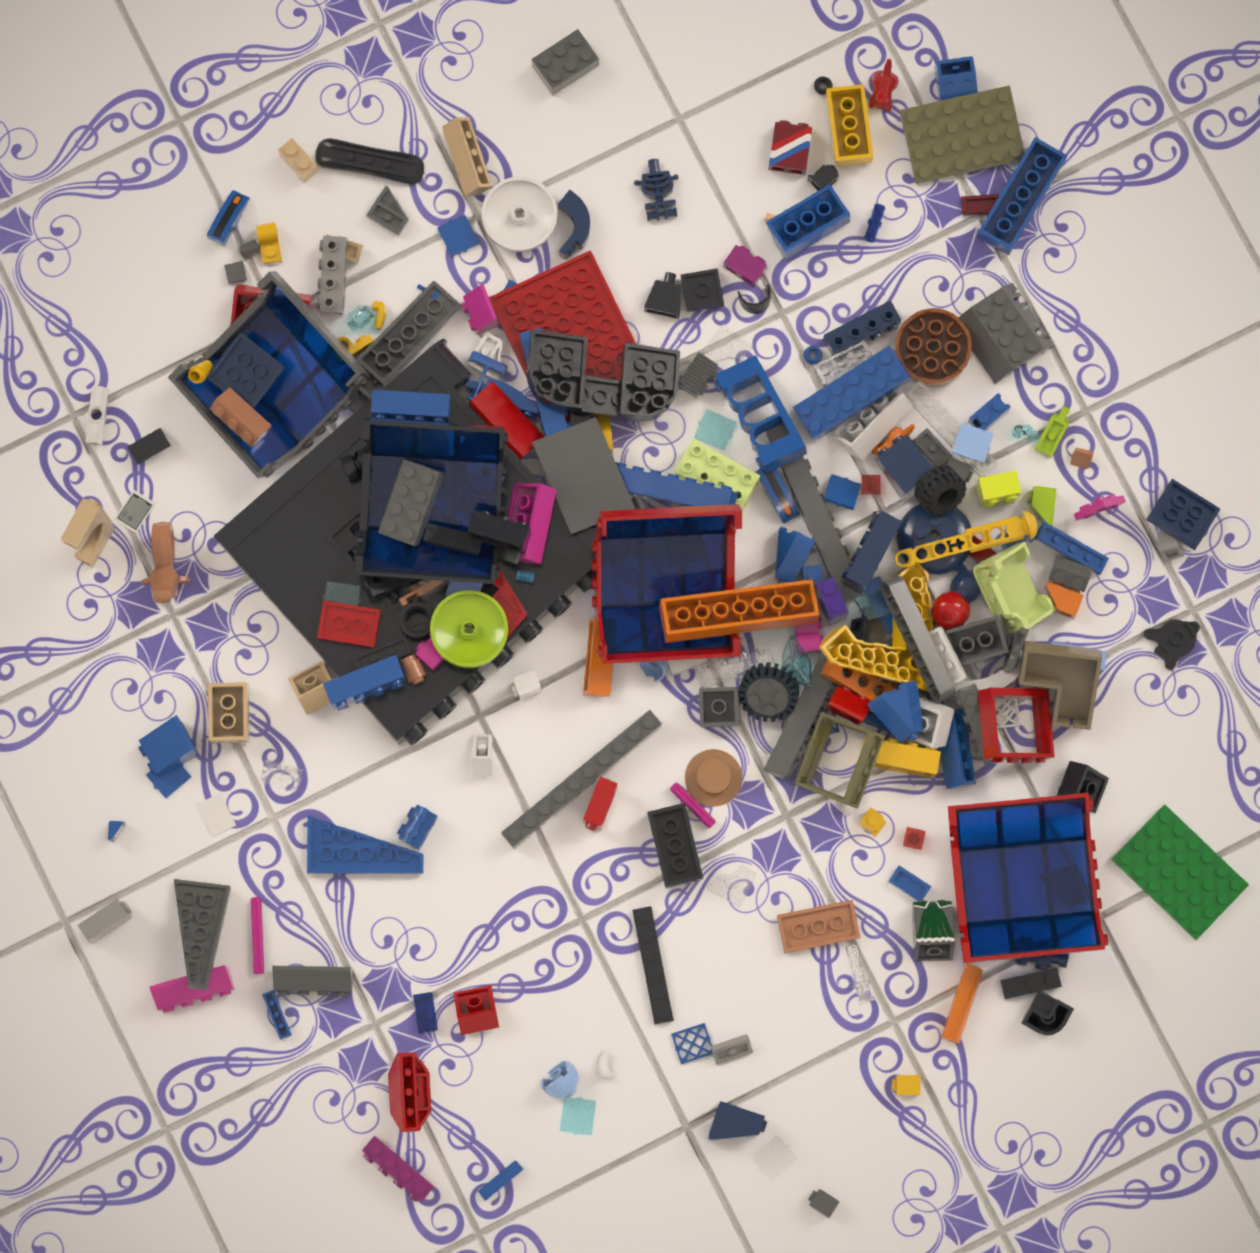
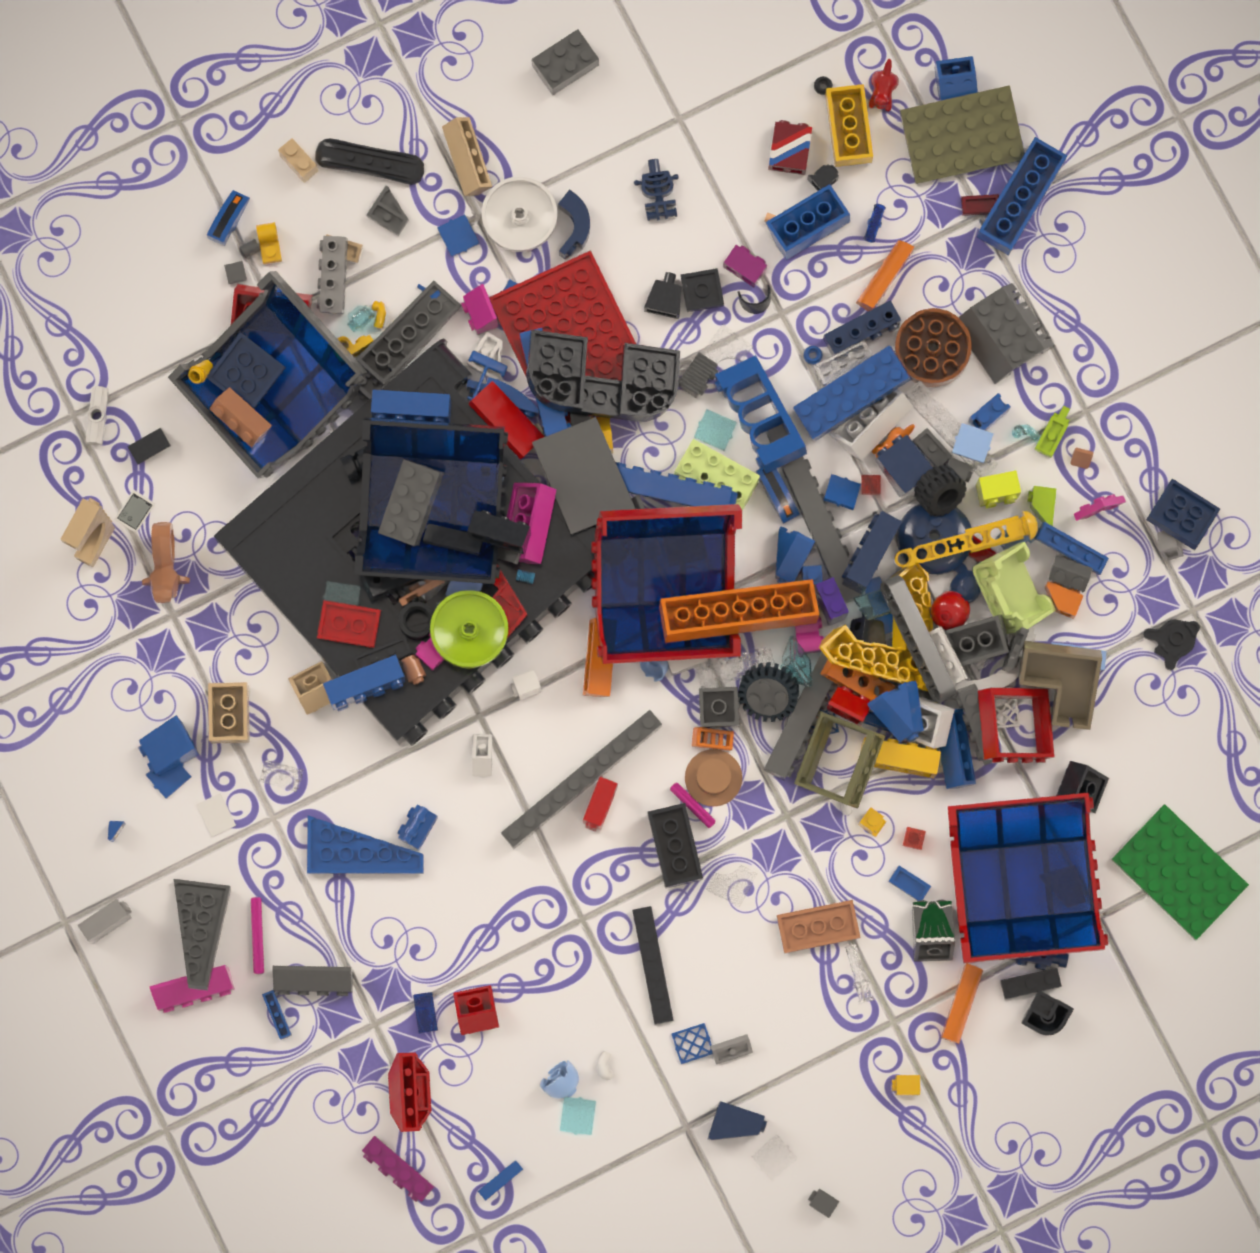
none -> orange slope [692,727,734,751]
none -> orange brick [856,240,914,312]

